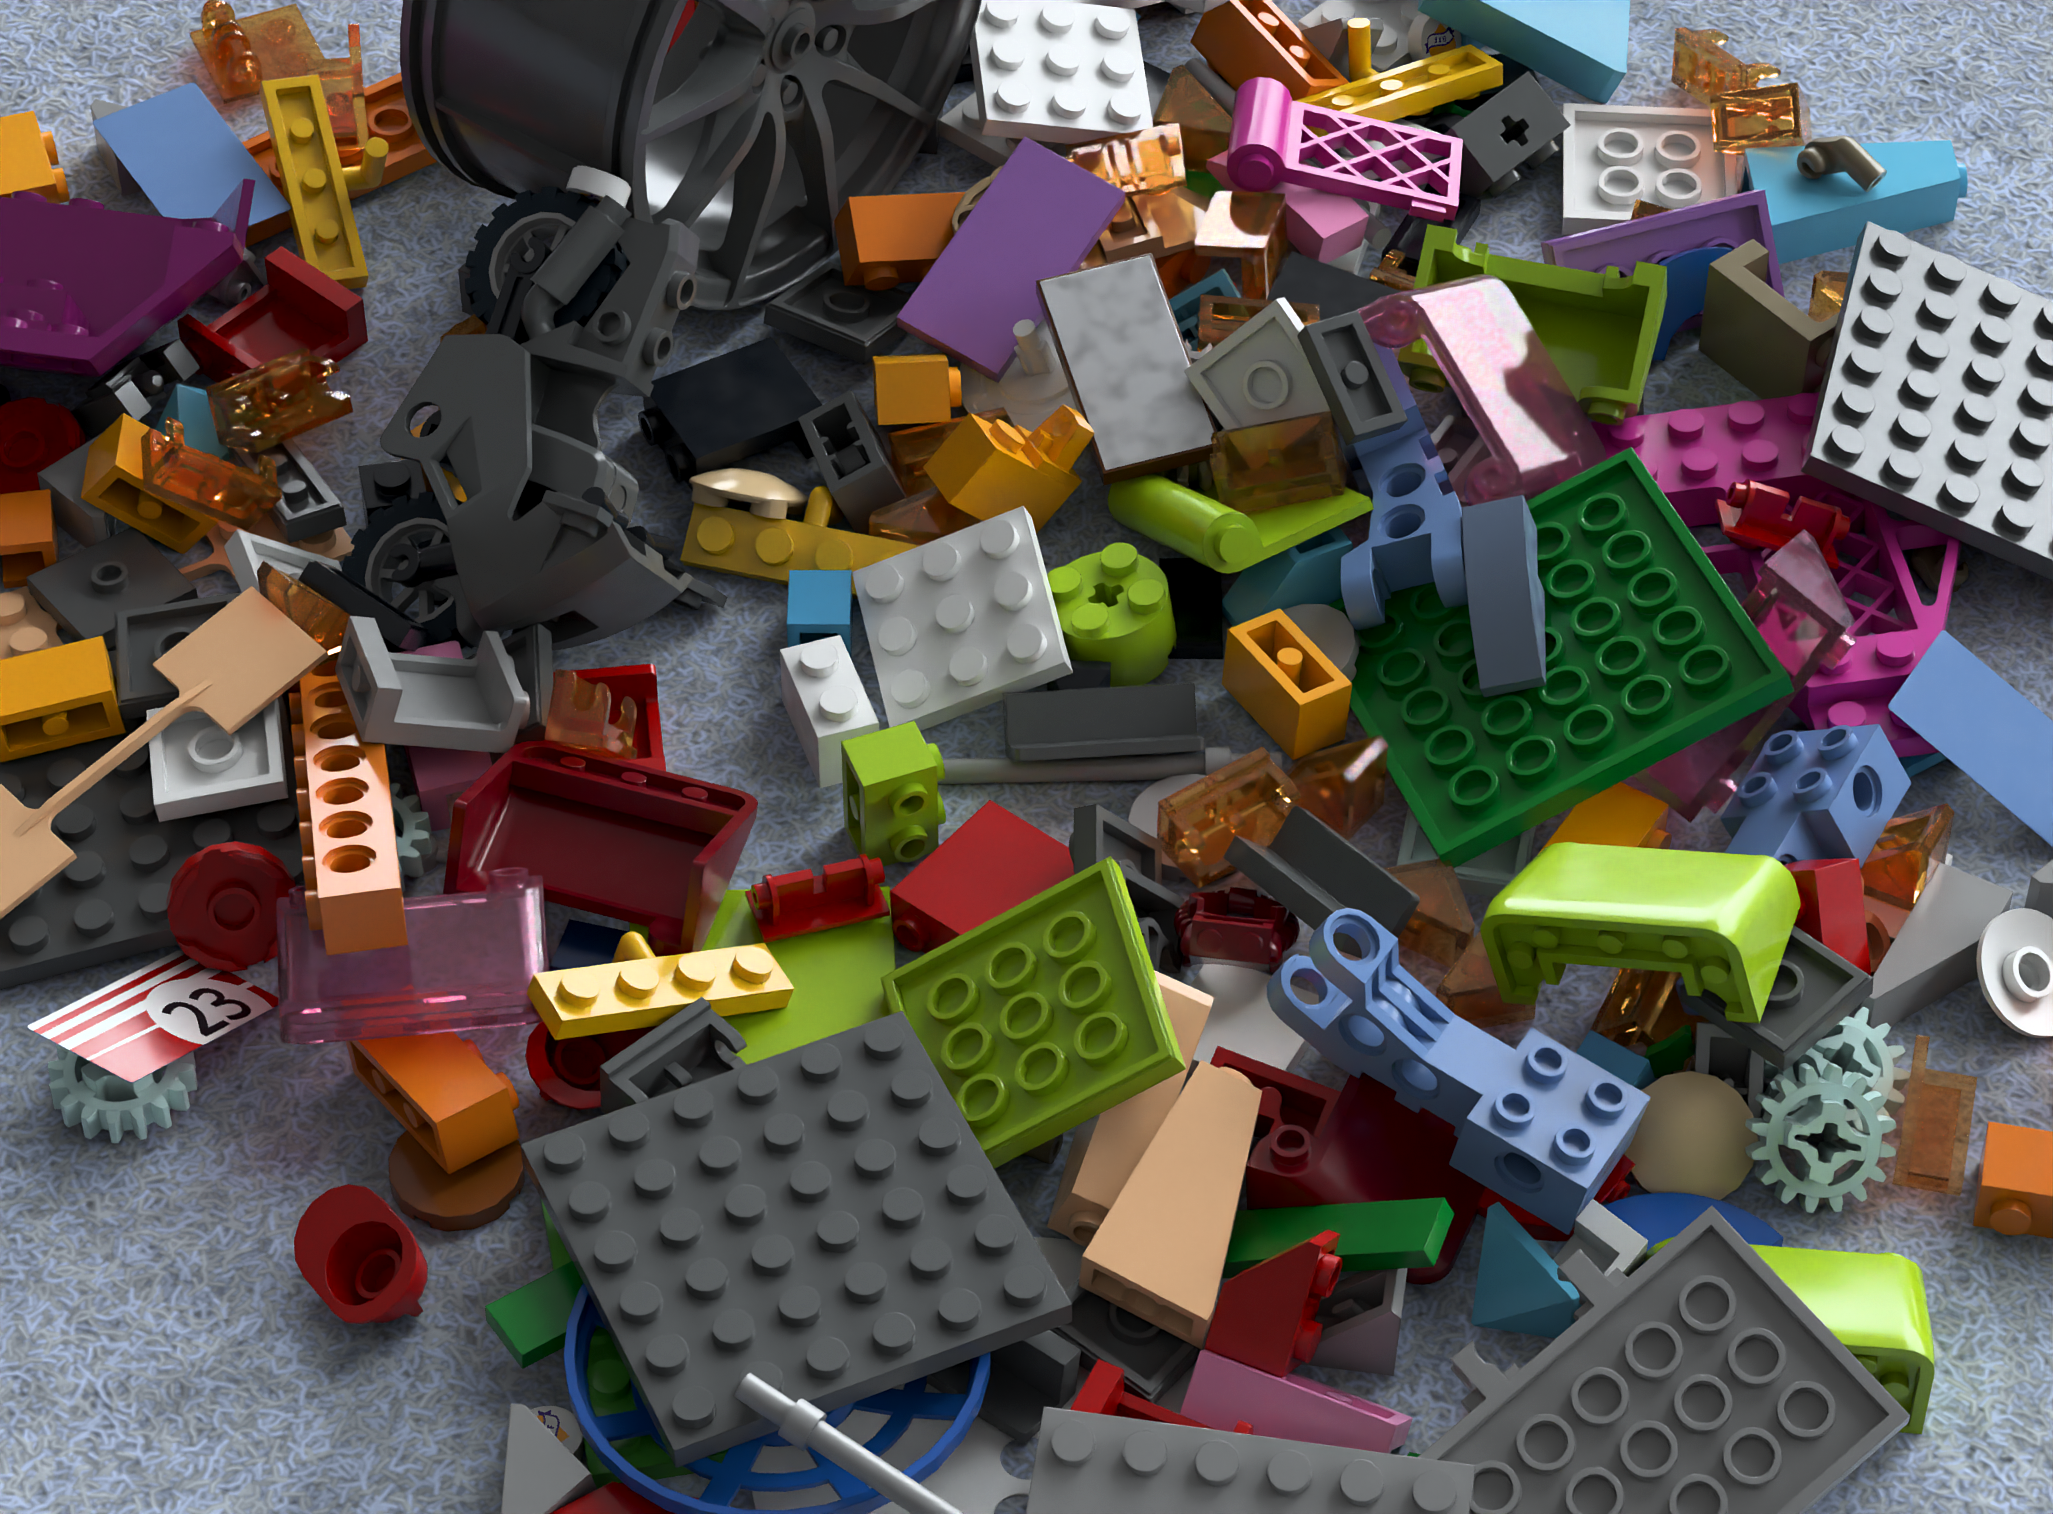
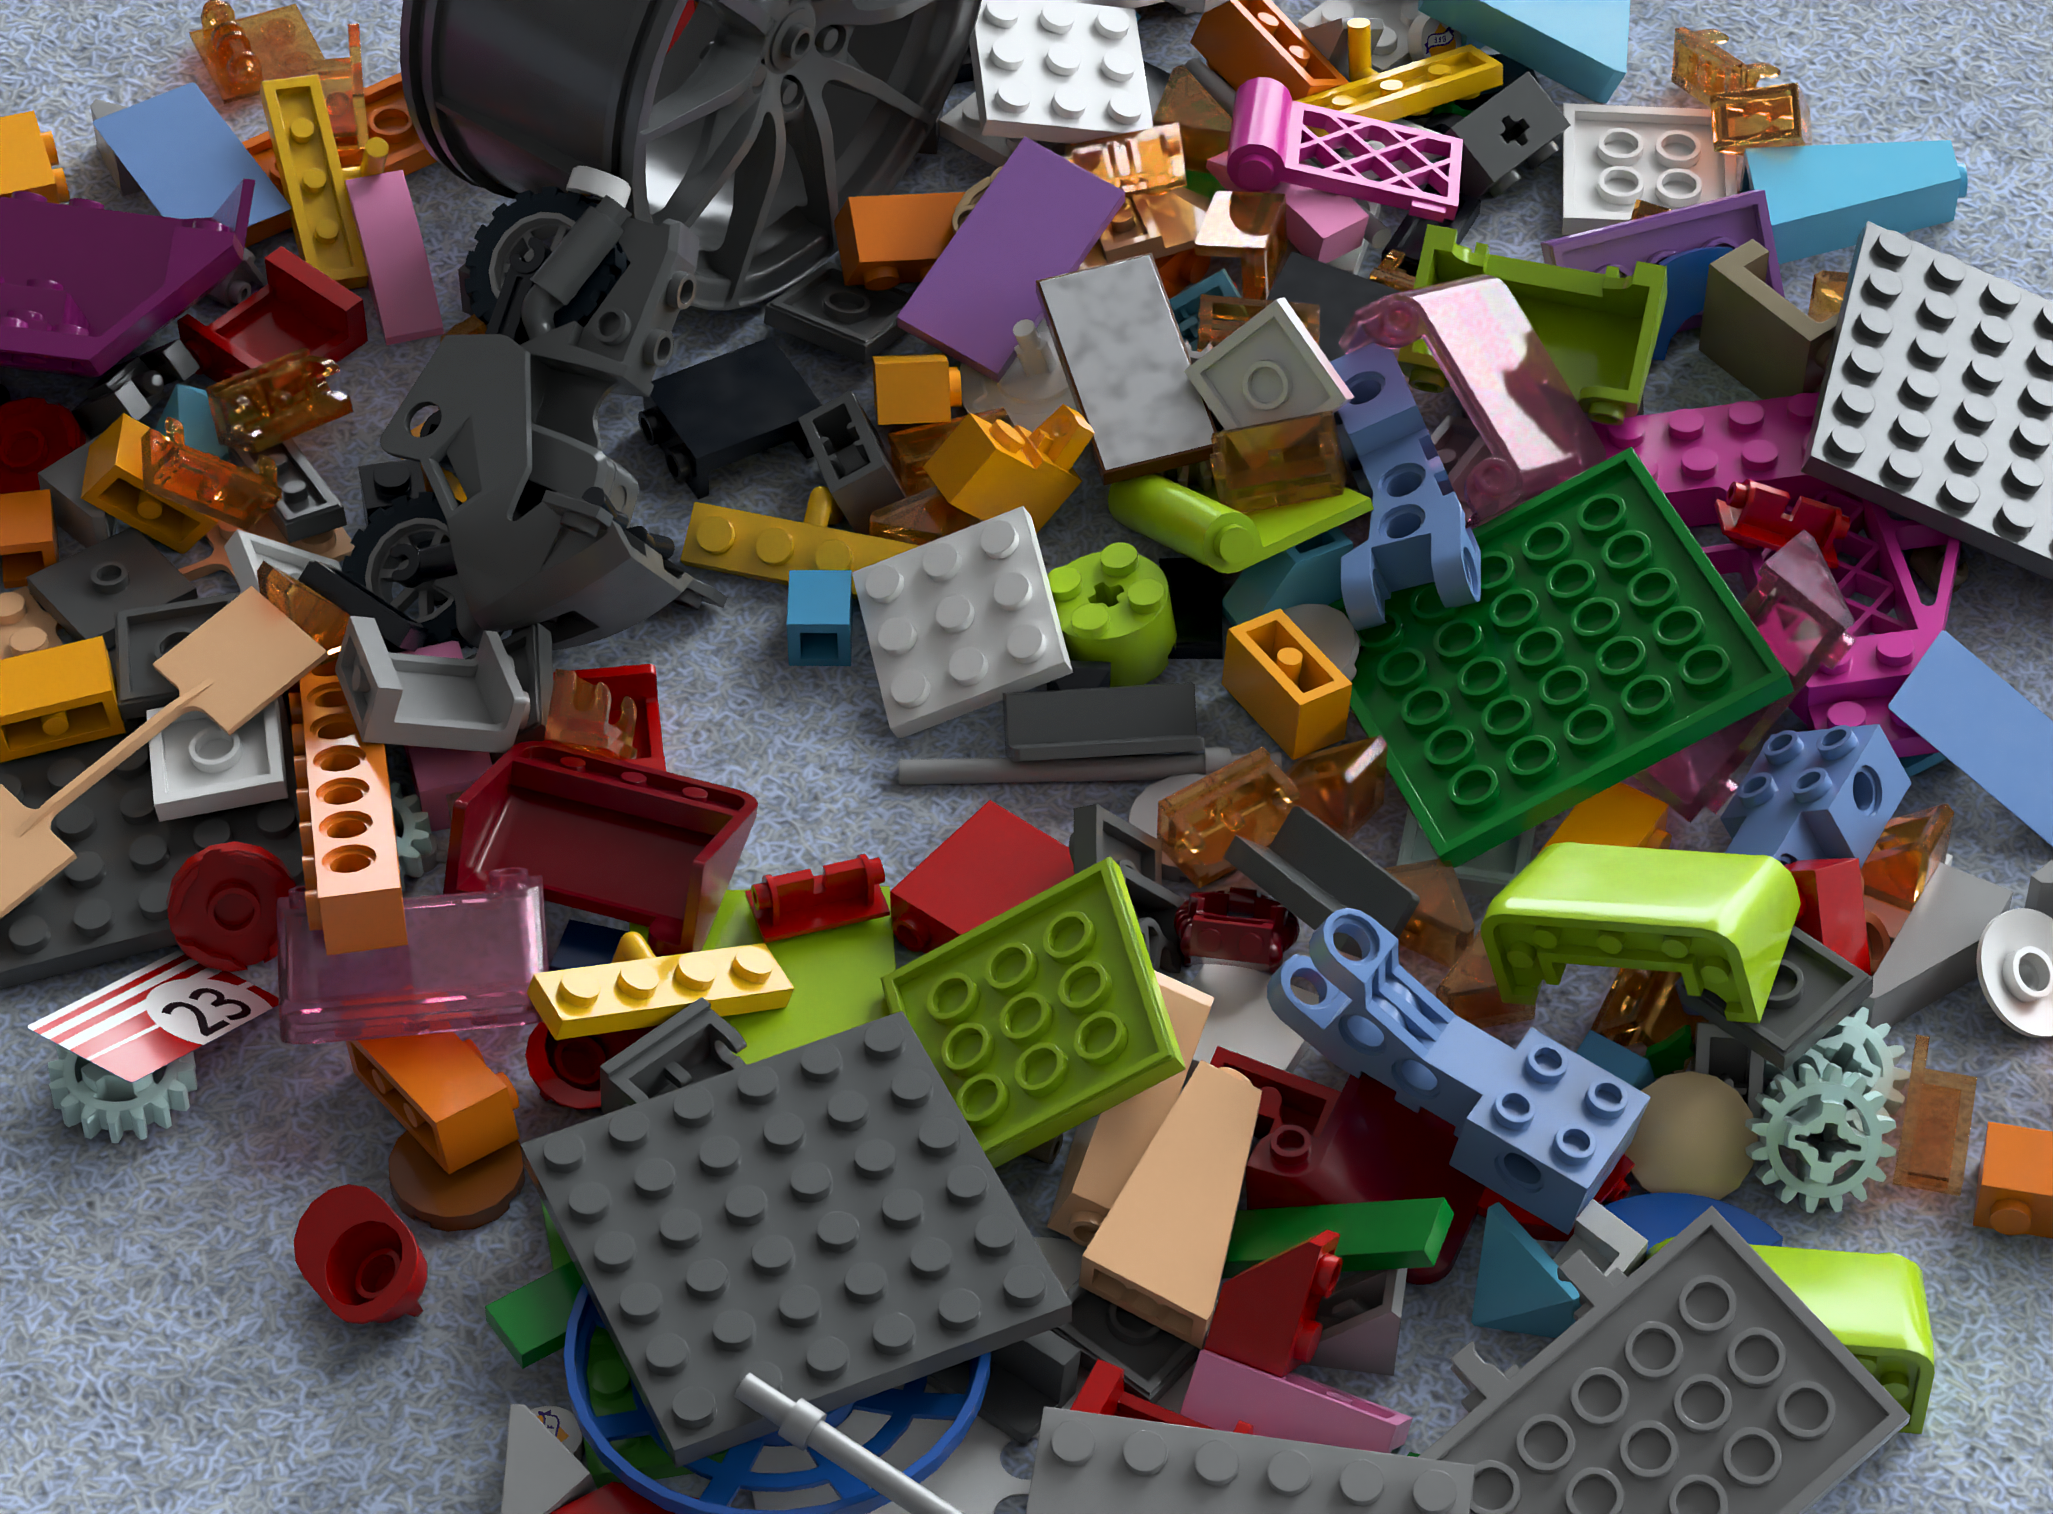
tan dish [689,468,809,519] -> none
white brick [780,635,879,788] -> none
lime brick [841,721,946,867] -> none
dark grey plate [1297,310,1408,446] -> none
sand blue slope [1462,495,1546,697] -> none
dark tan arm [1796,135,1887,192] -> none
none -> bright pink slope [345,170,444,345]

